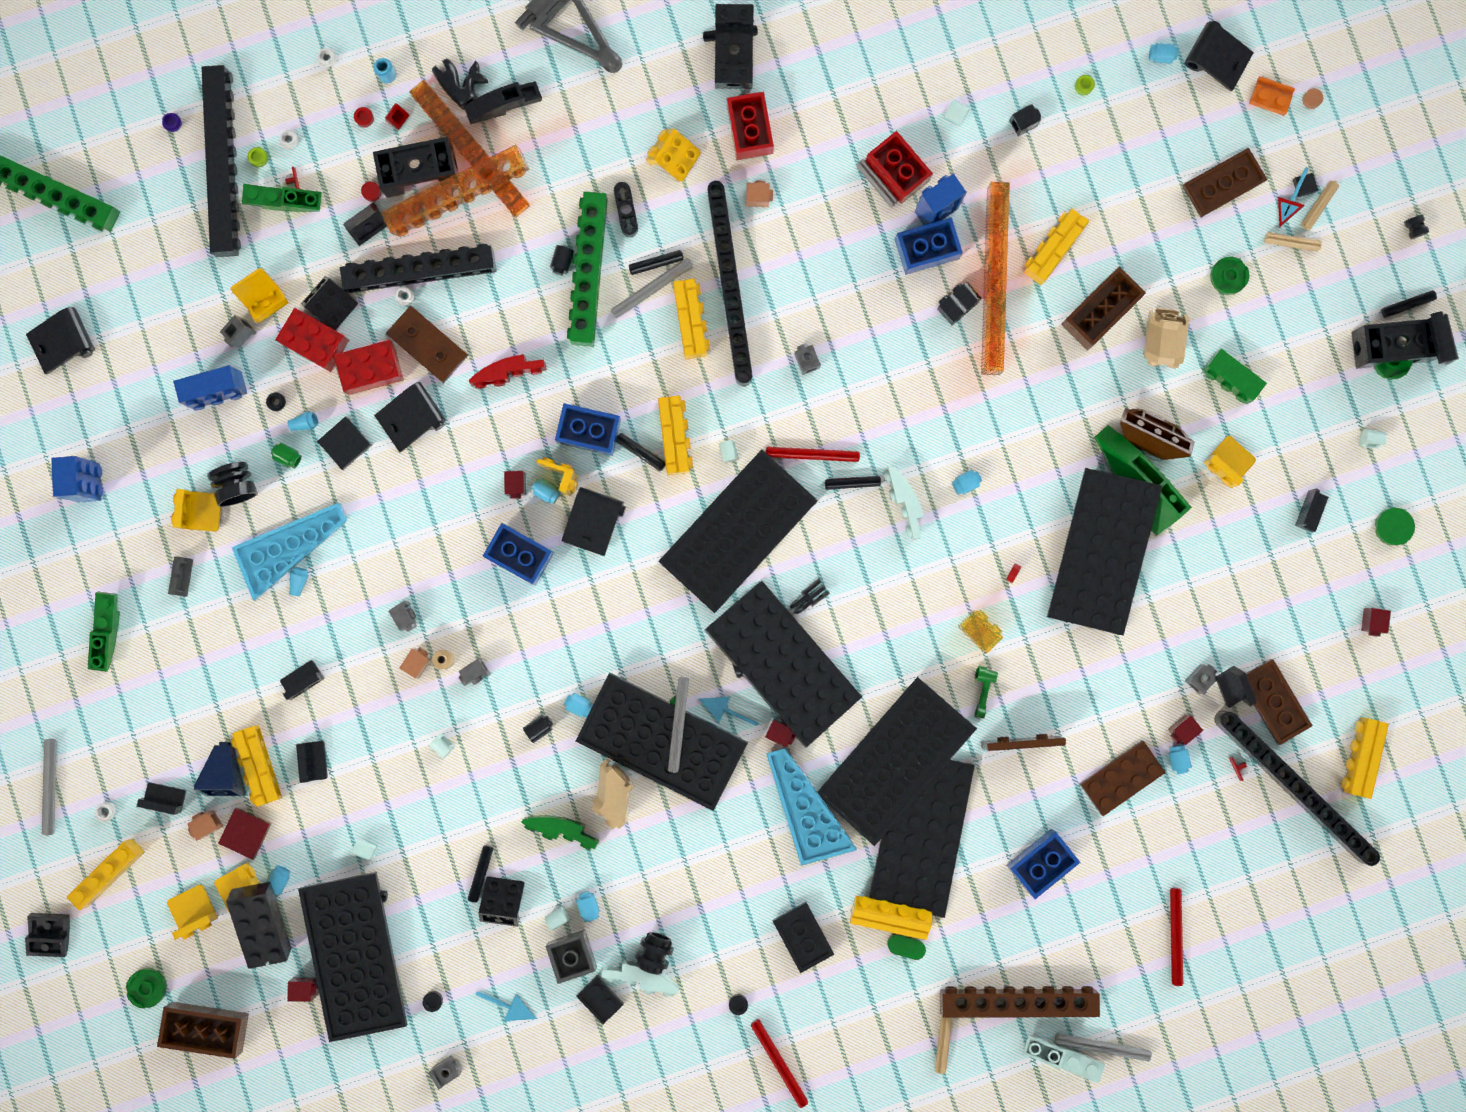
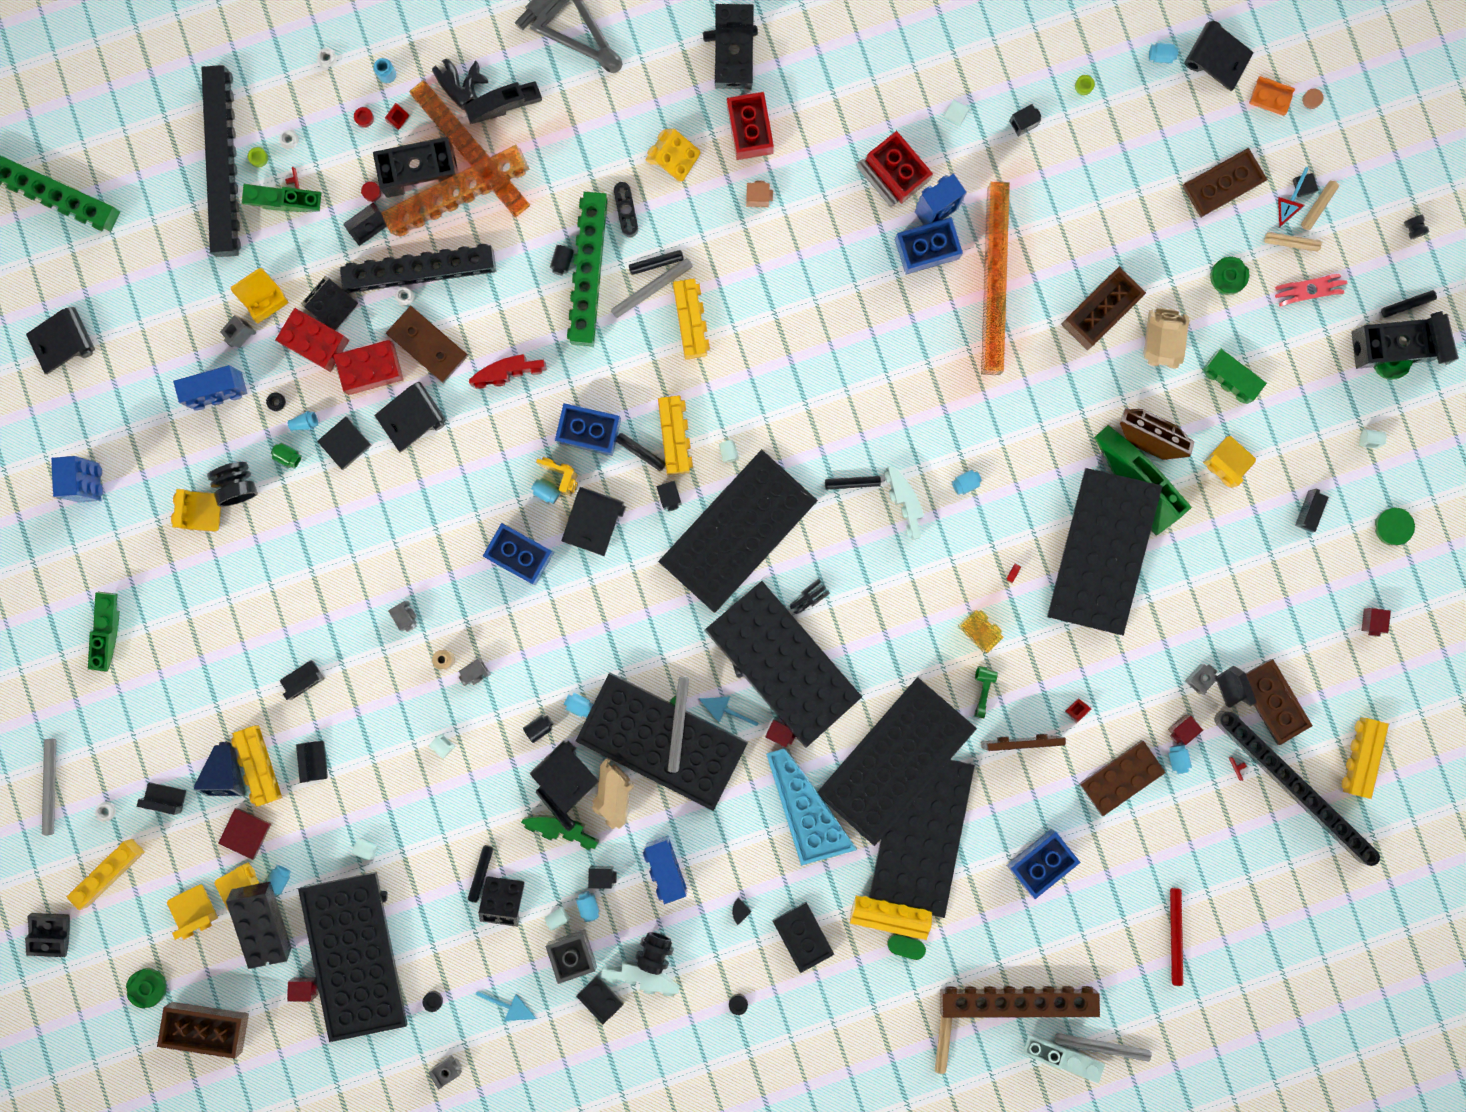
dark purple plate [162,113,182,132] -> none
dark grey hinge [168,556,194,597] -> none
nougat brick [187,810,223,841] -> none
medium azure wing [231,503,347,601] -> none
medium azure cone [289,567,309,596] -> none
nougat brick [399,647,432,679] -> none
dark red brick [504,471,526,499] -> none
black beam [707,180,752,387] -> none
red axle [751,1019,808,1108] -> none
red axle [765,447,860,462] -> none
flat silver brick [794,343,821,375] -> none
black brick [937,282,982,326] -> none
yellow brick [1024,209,1089,285] -> none
none -> black door [530,740,599,814]
none -> black axle [536,787,575,831]
none -> black brick [588,866,617,889]
none -> blue brick [643,836,688,905]
none -> black brick [656,481,682,512]
none -> black tile [732,897,752,925]
none -> red slope [1065,698,1092,724]
none -> coral piece [1275,274,1348,307]

